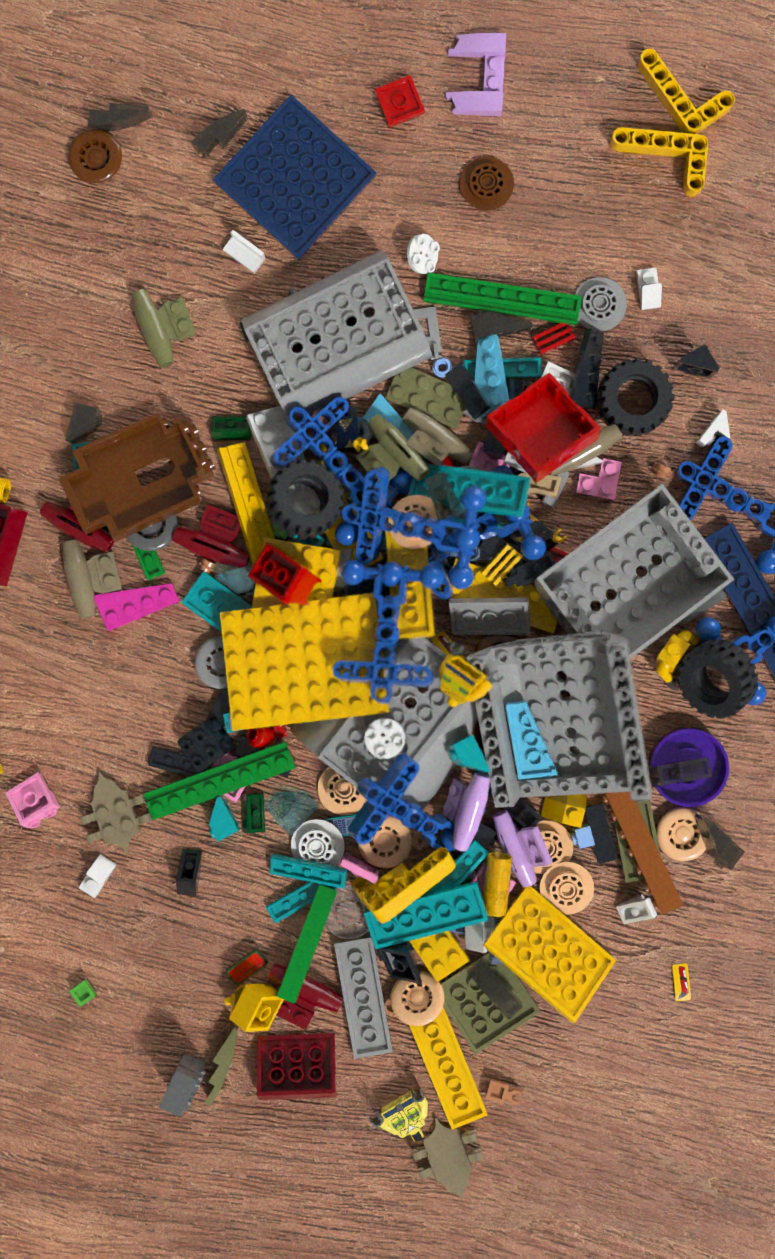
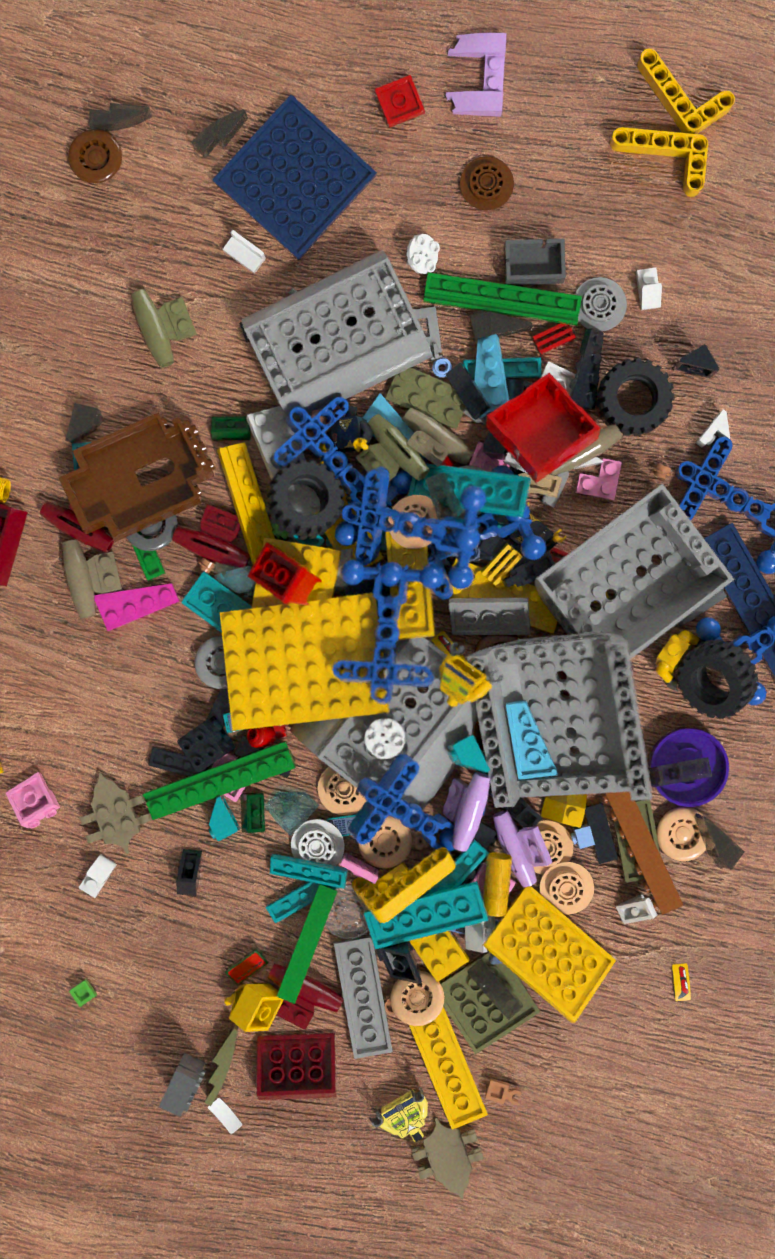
none -> white sticker [208,1098,242,1134]
none -> dark grey piece [504,238,566,285]

